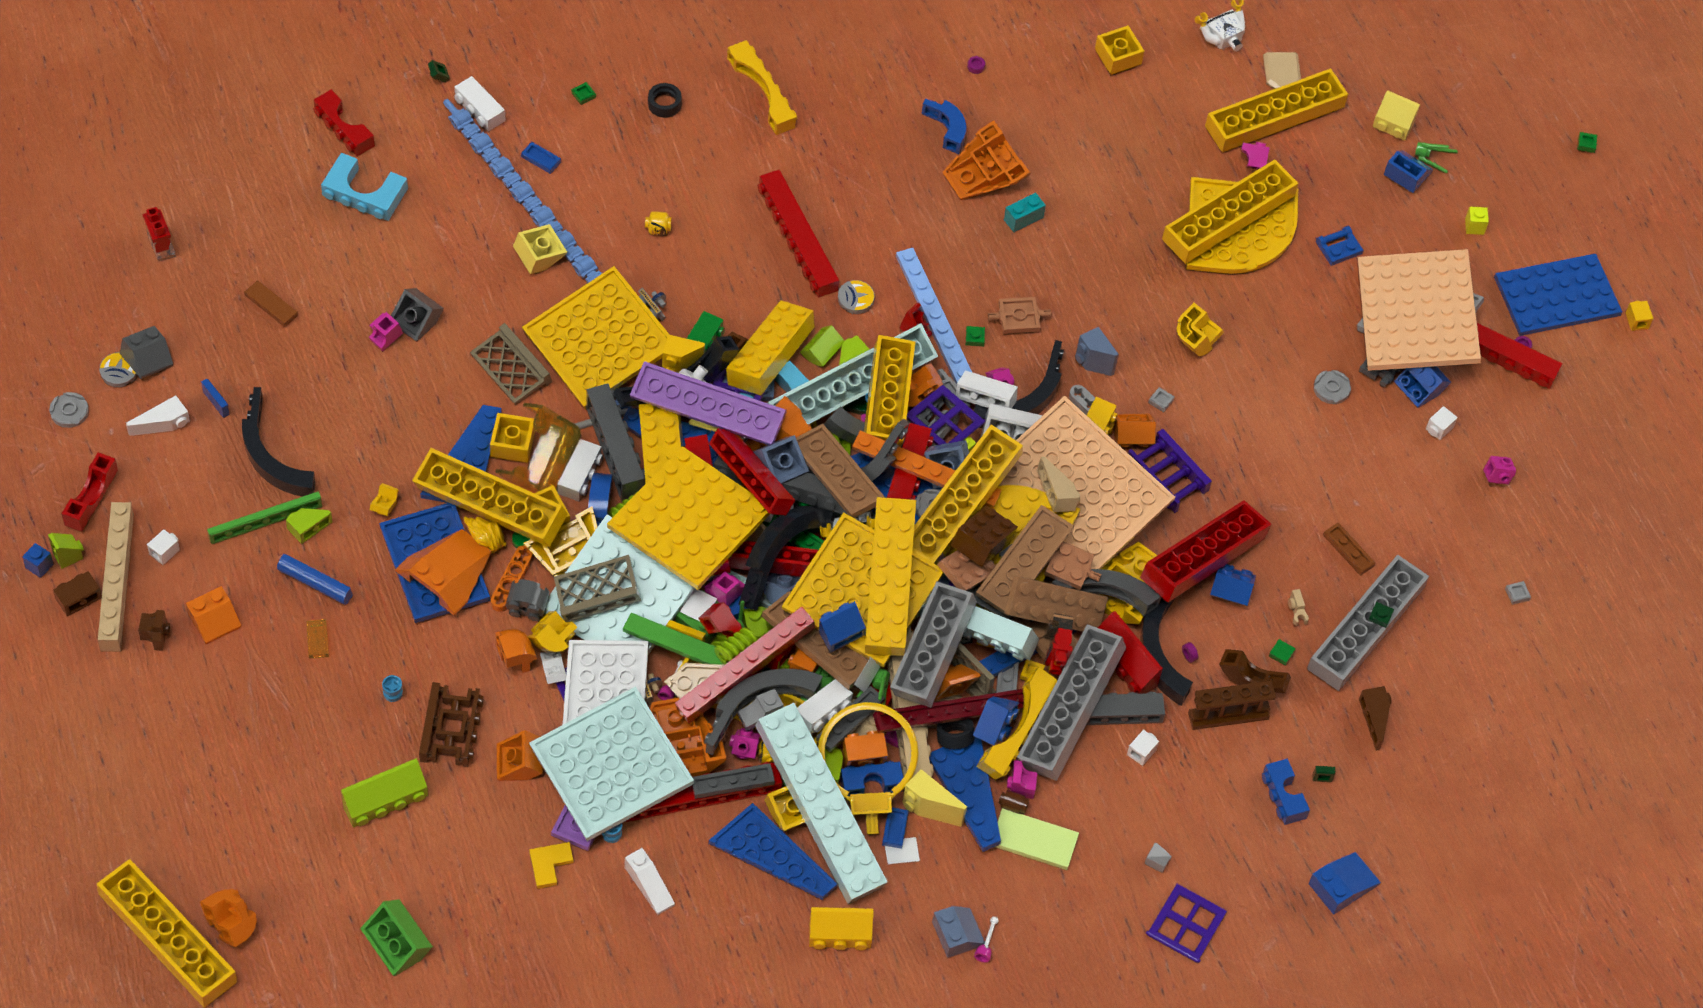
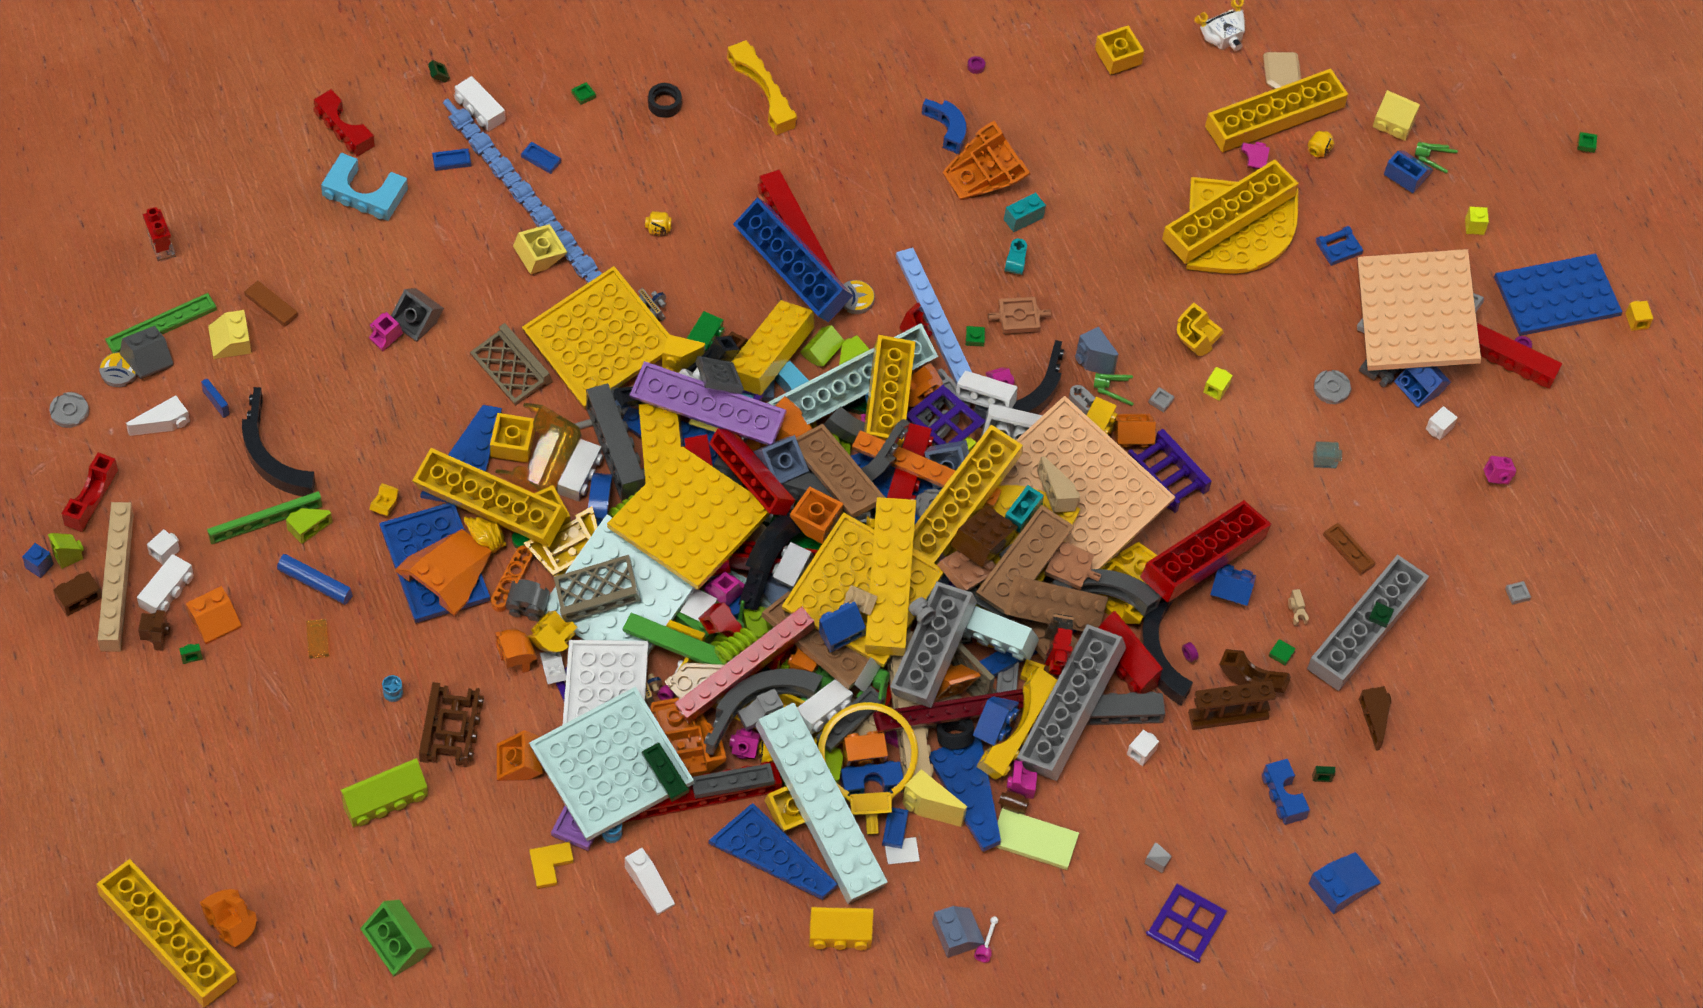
none -> bright green tile [105,293,217,353]
none -> white brick [137,554,194,614]
none -> green plate [179,643,203,664]
none -> light yellow slope [208,310,251,359]
none -> blue tile [432,148,471,171]
none -> dark green tile [641,742,689,802]
none -> dark grey tile [696,356,743,394]
none -> blue brick [733,197,854,322]
none -> brick [772,542,814,589]
none -> orange slope [790,486,843,544]
none -> tan plate [844,585,878,615]
none -> light grey wheel [908,597,936,625]
none -> teal piece [1004,238,1027,275]
none -> teal brick [1005,485,1044,533]
none -> bright green plant [1094,373,1134,406]
none -> neon yellow brick [1203,367,1233,401]
none -> yellow head [1307,131,1334,158]
none -> clear light blue brick [1313,441,1342,468]

